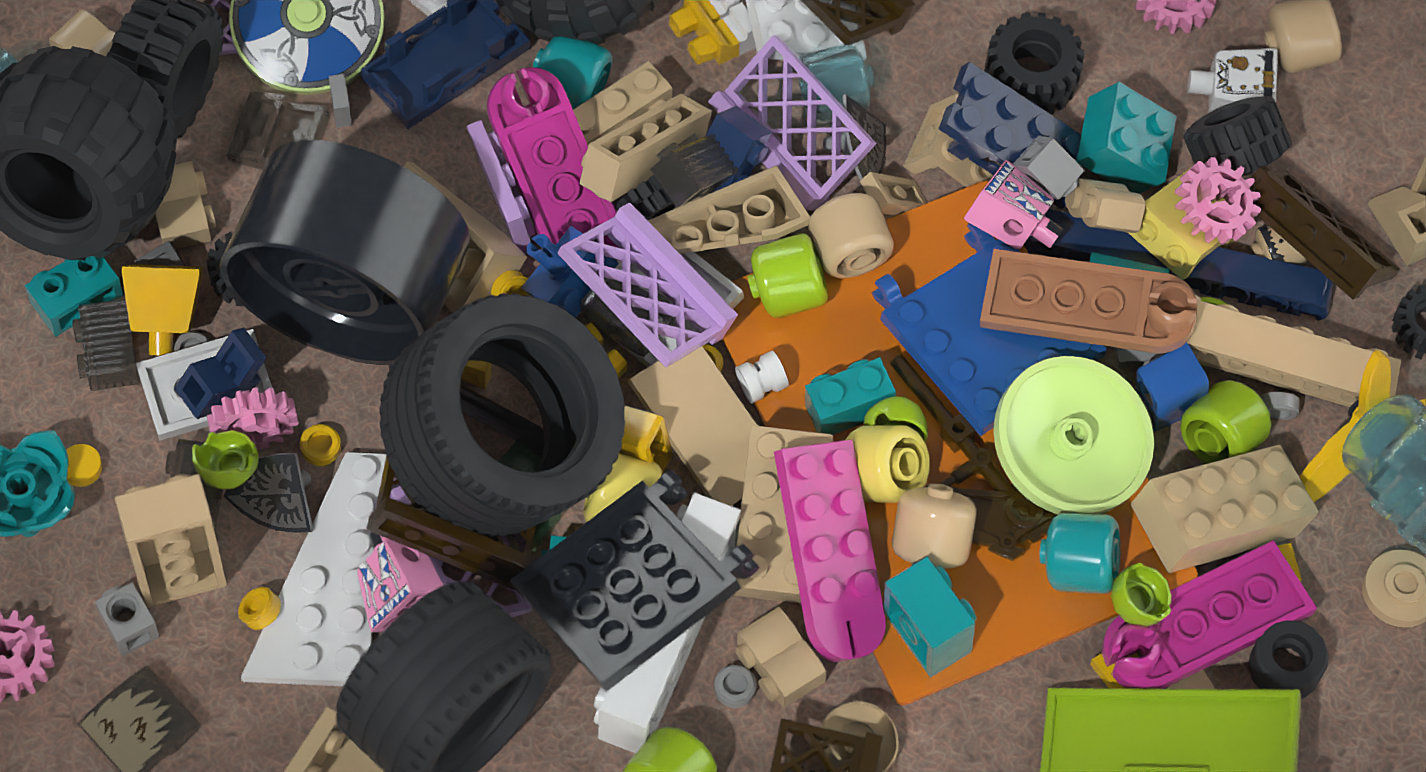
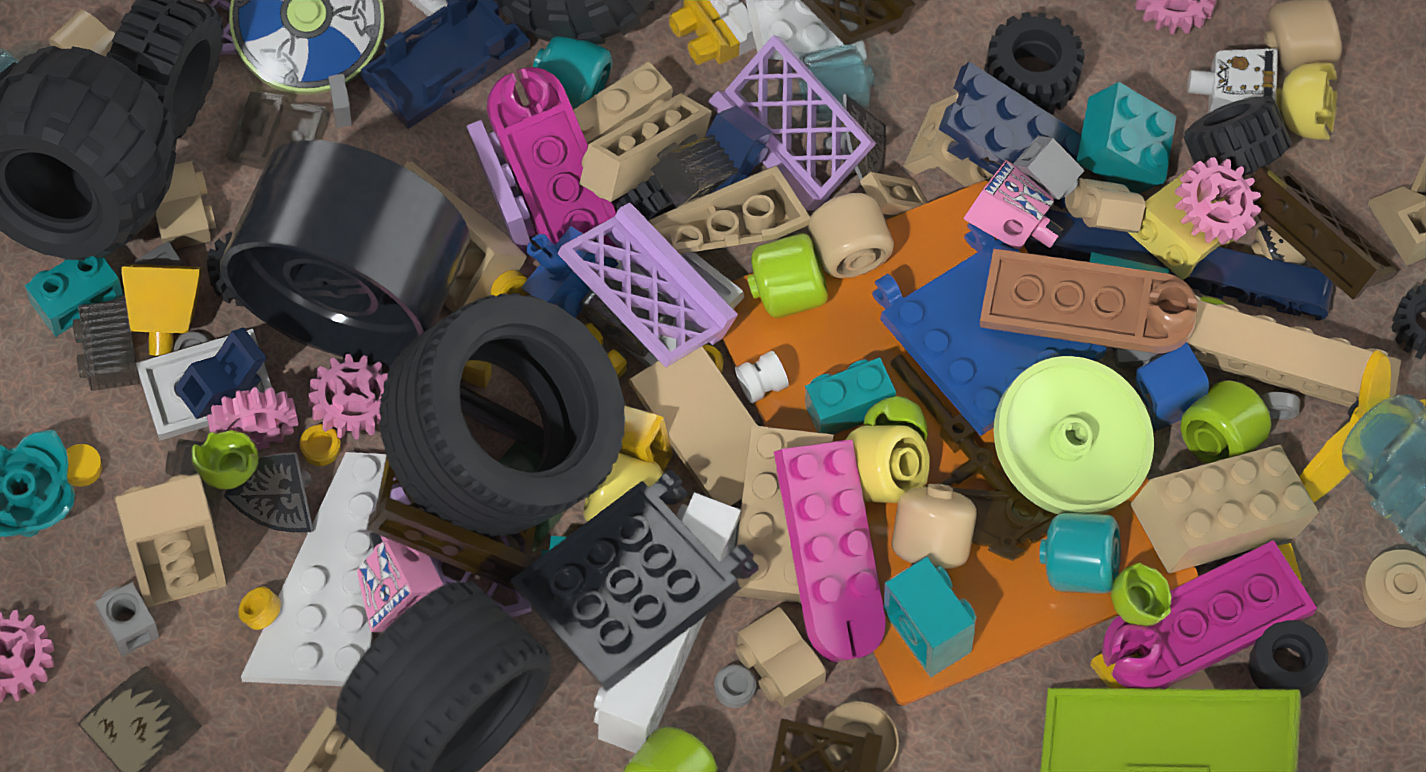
none -> bright pink gear [308,354,388,440]
none -> light yellow cylinder [1276,63,1337,140]

